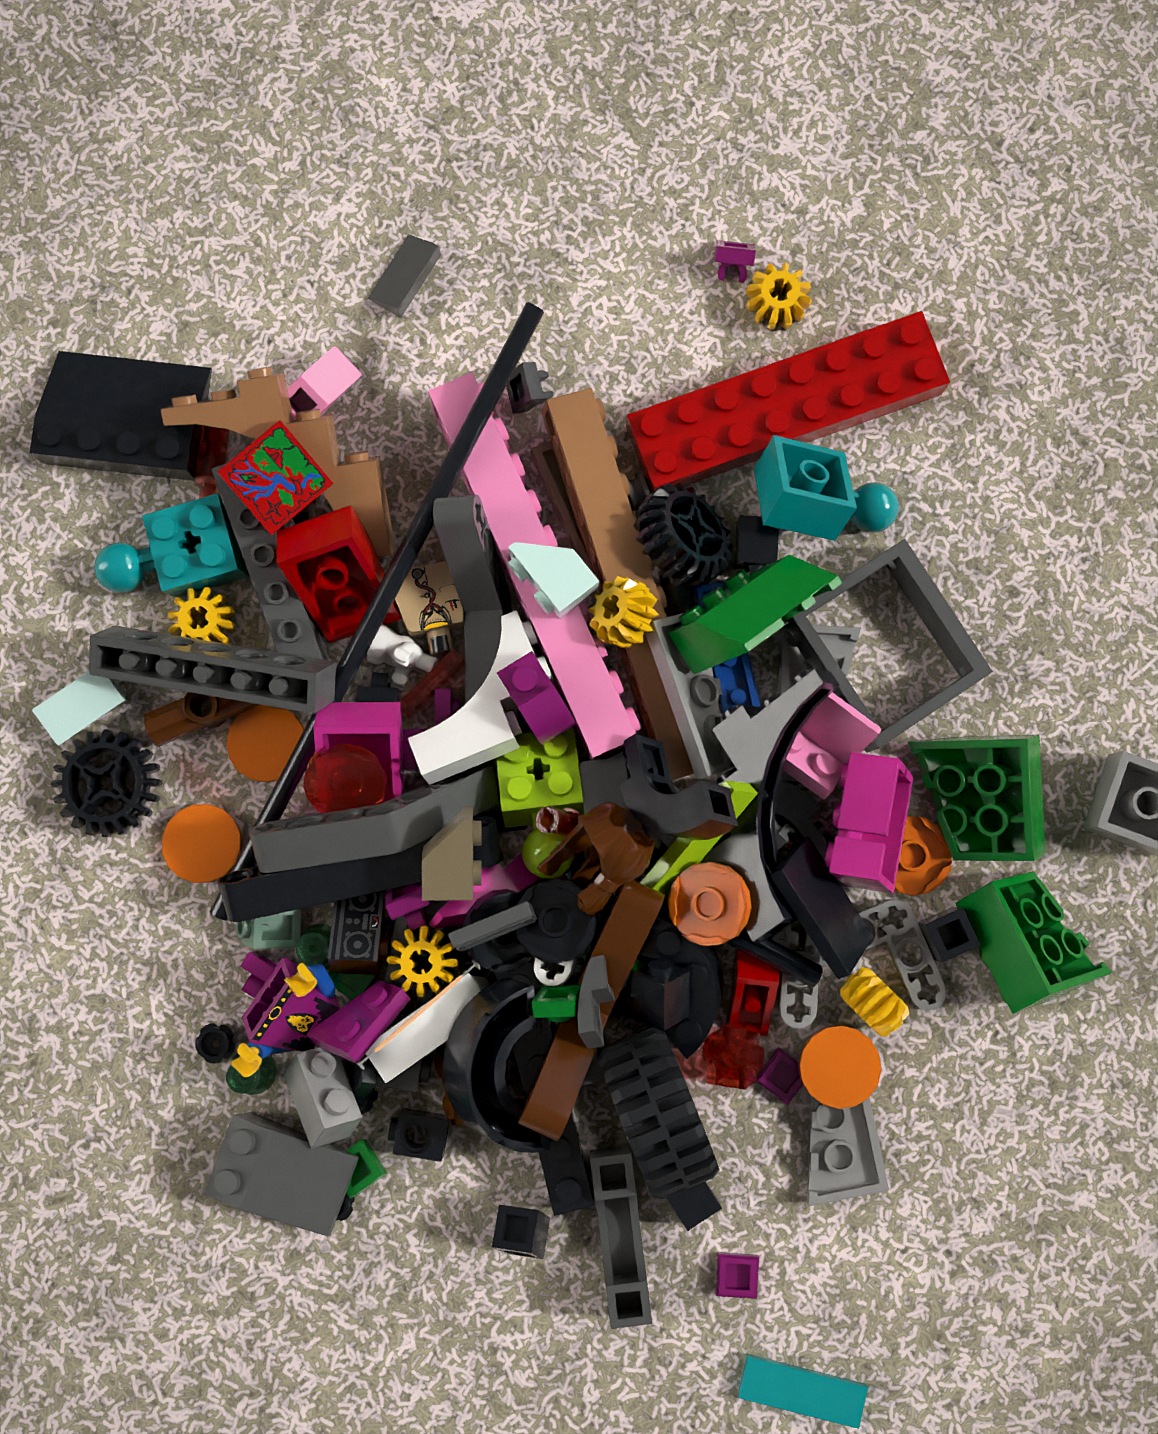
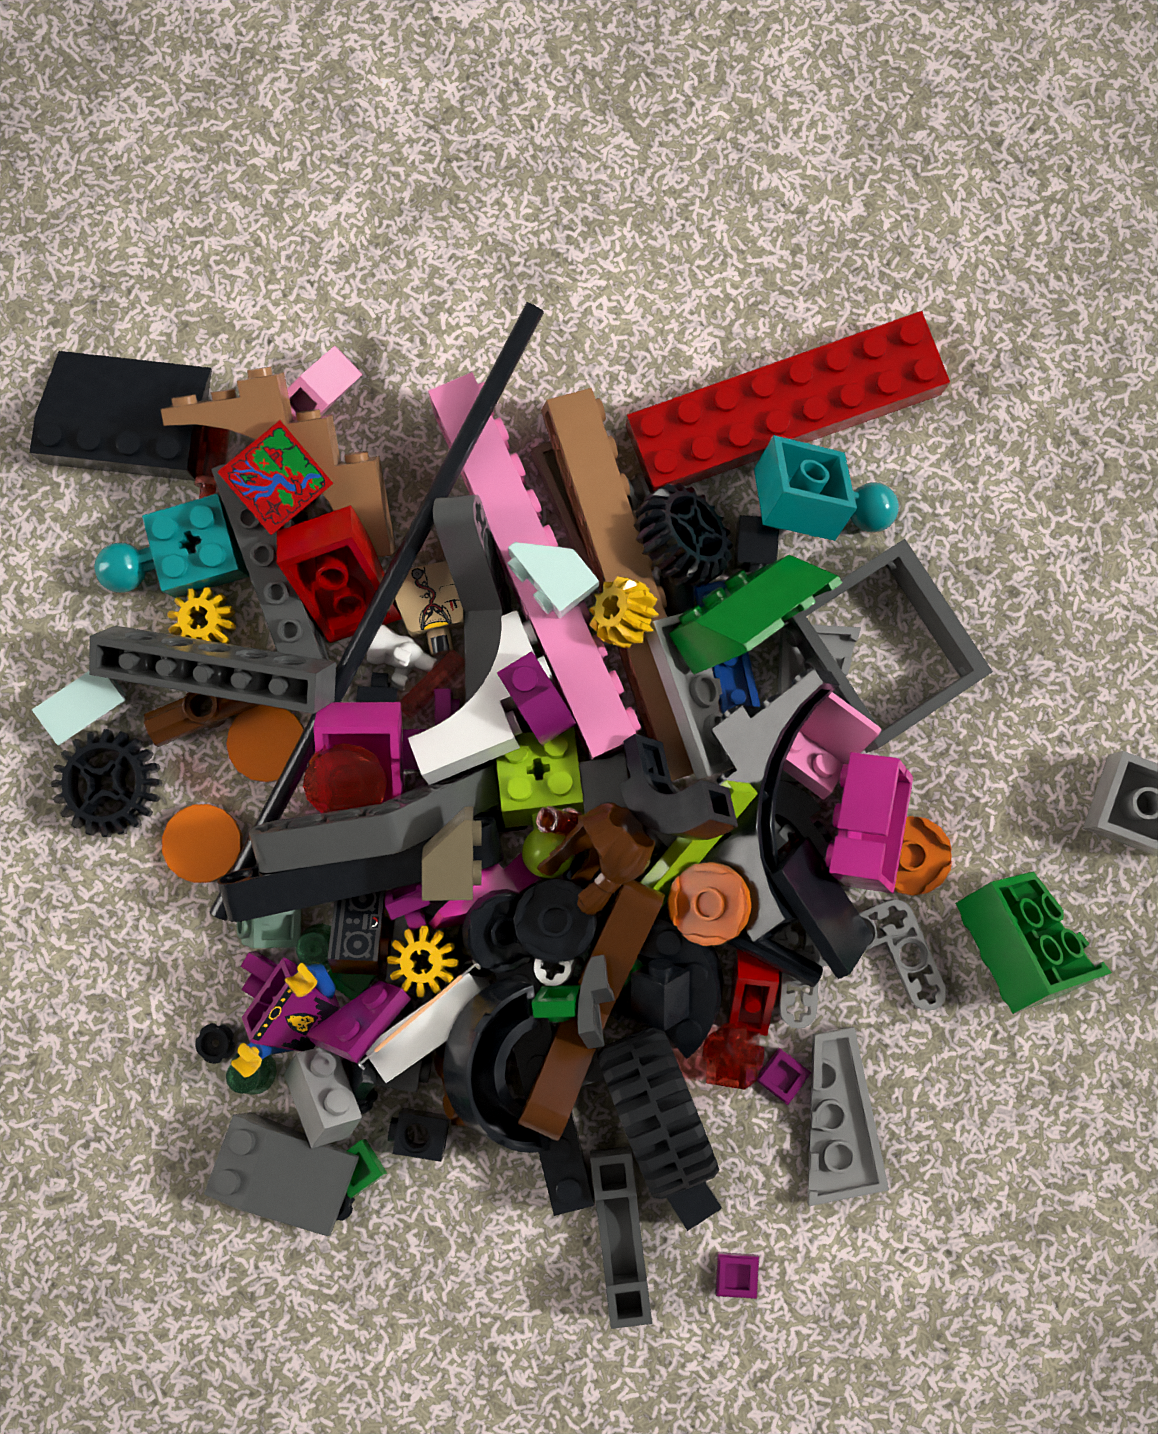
dark grey slope [368,234,441,318] -> none
dark grey tile [448,901,537,952] -> none
black brick [492,1205,550,1259] -> none
black tile [506,362,554,414] -> none
magenta tile [715,240,756,283] -> none
teal tile [737,1354,868,1429] -> none
yellow gear [746,262,812,331] -> none
orange tile [798,1025,882,1109] -> none
yellow gear [839,967,909,1037] -> none
green wedge [908,734,1045,861] -> none
black brick [918,907,980,962] -> none

